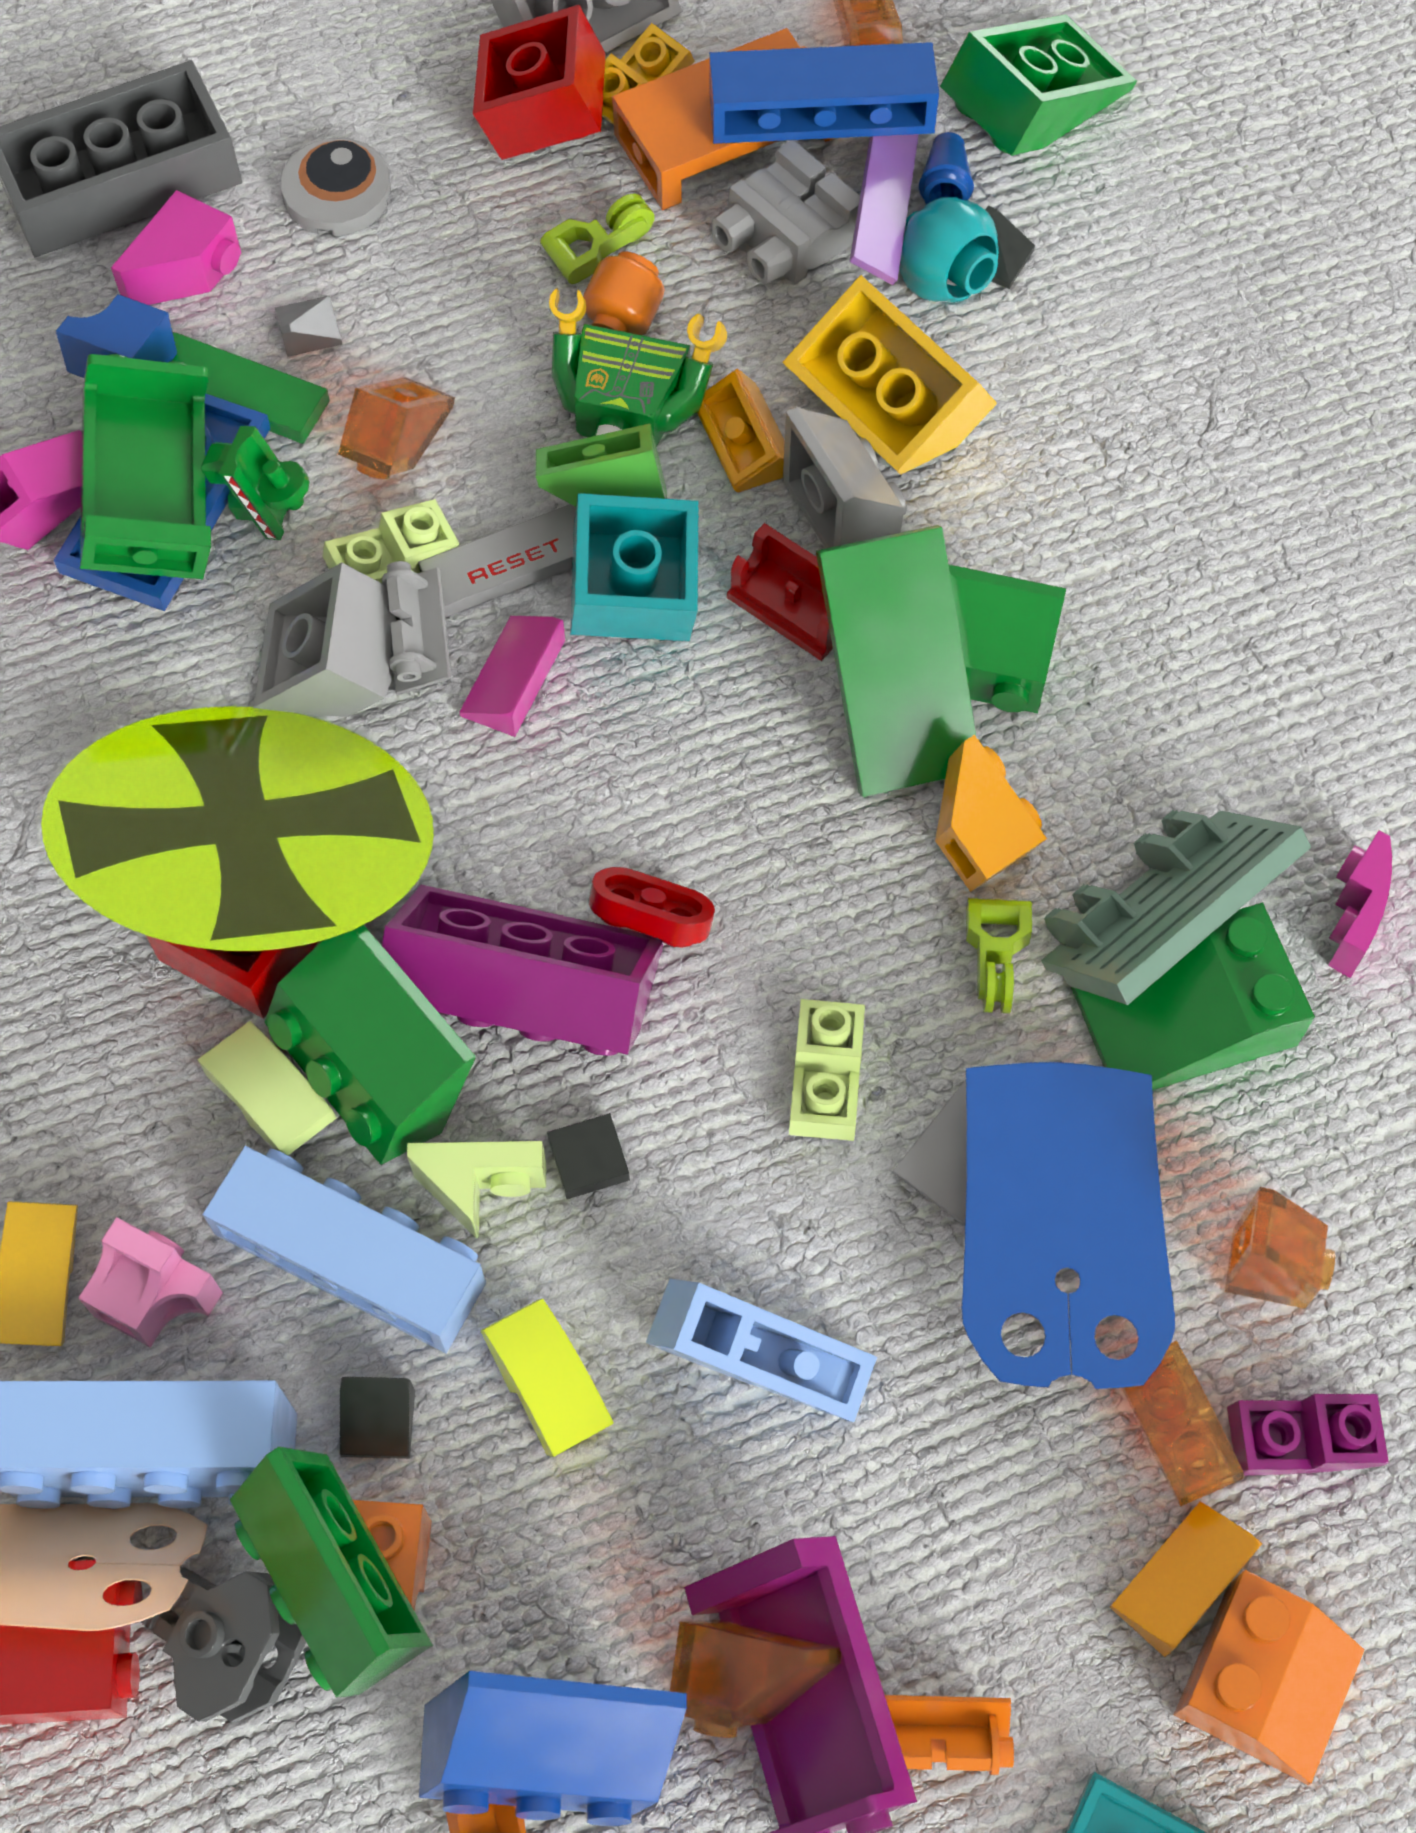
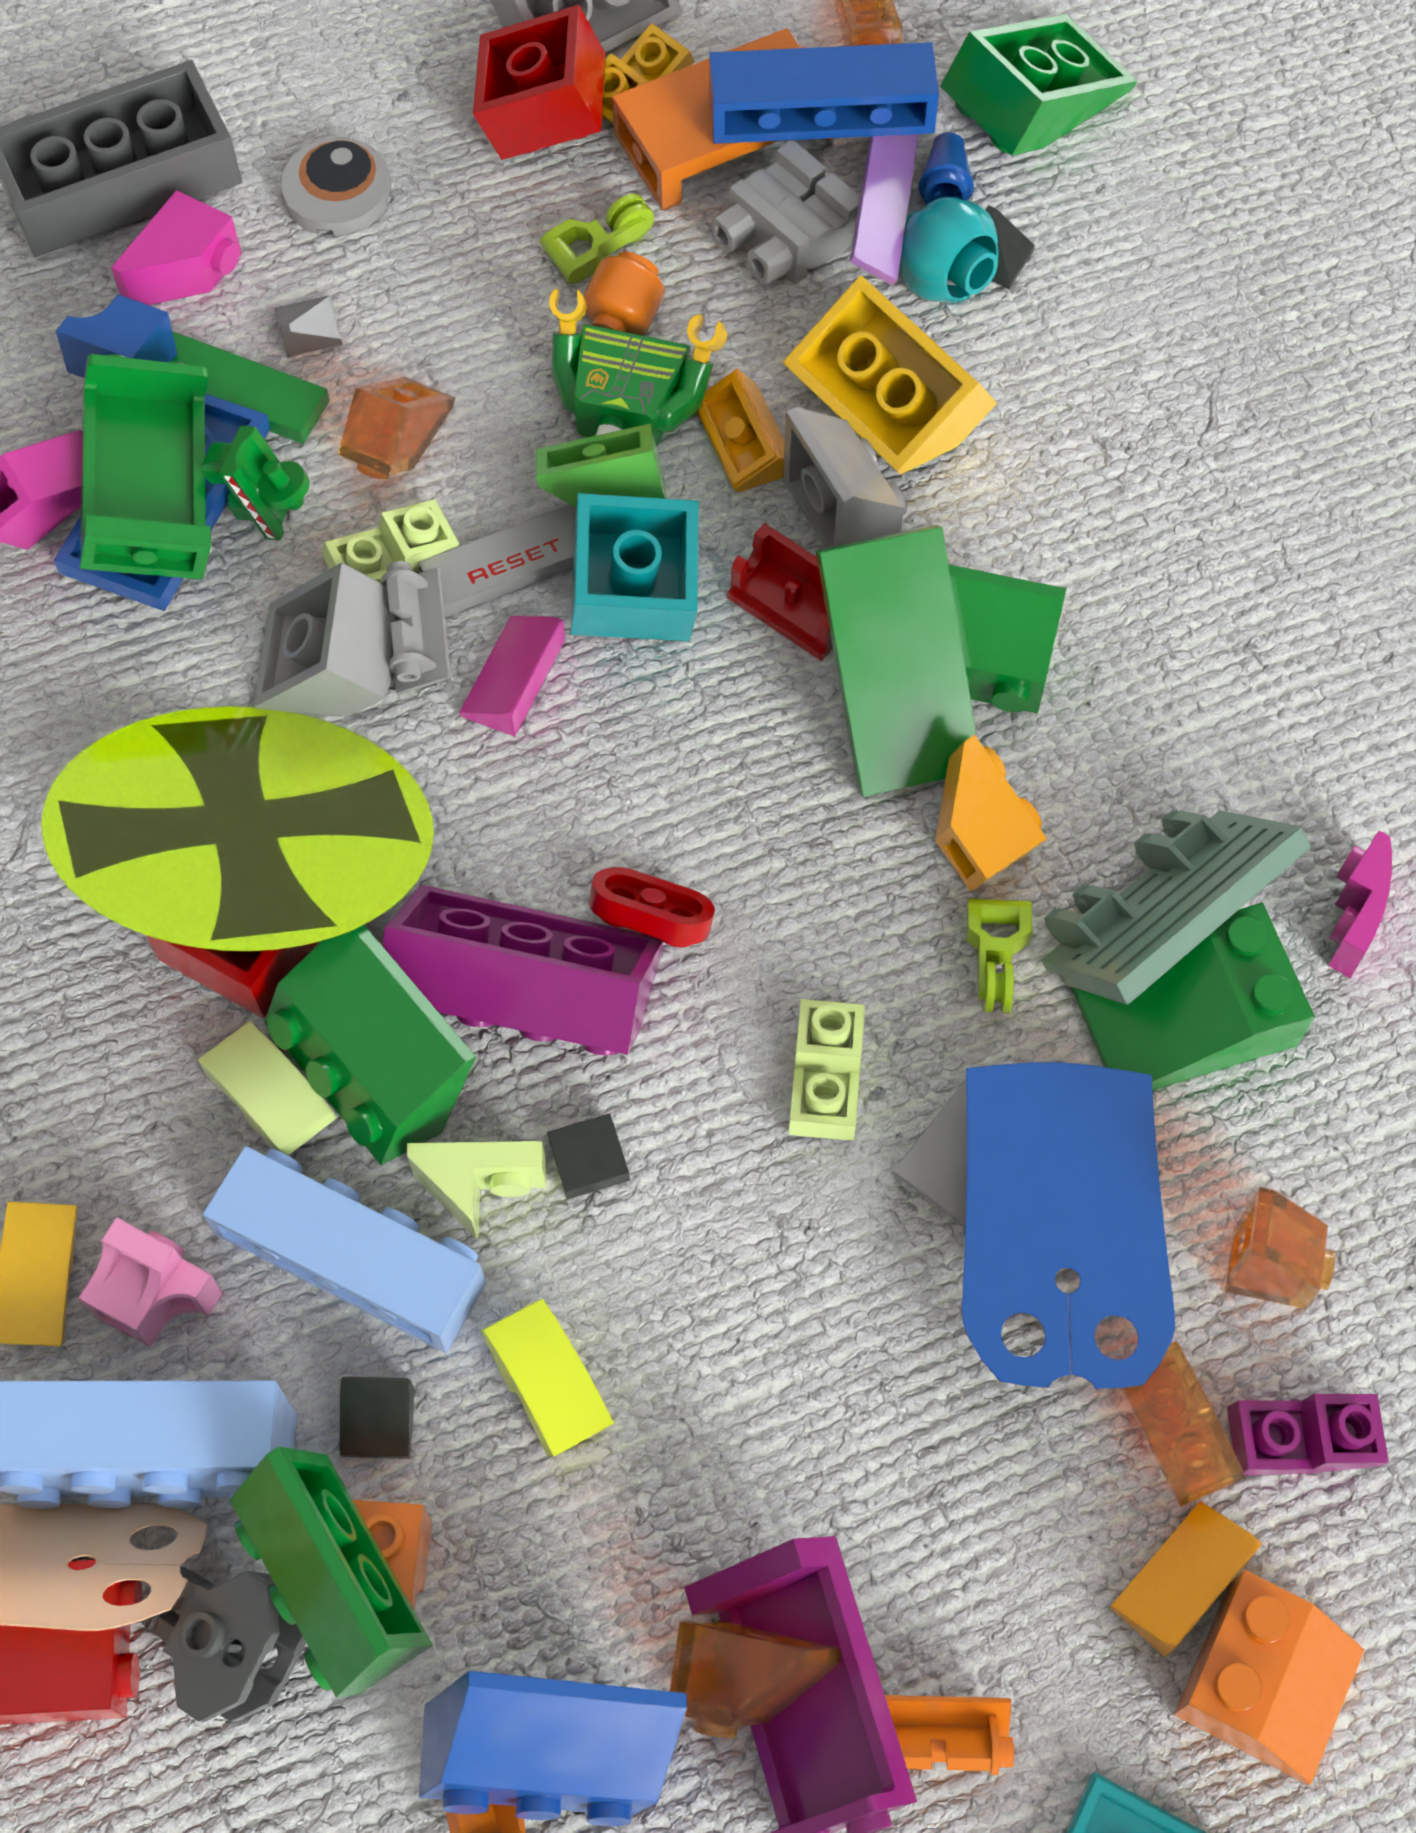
light blue slope [646,1278,877,1422] -> none

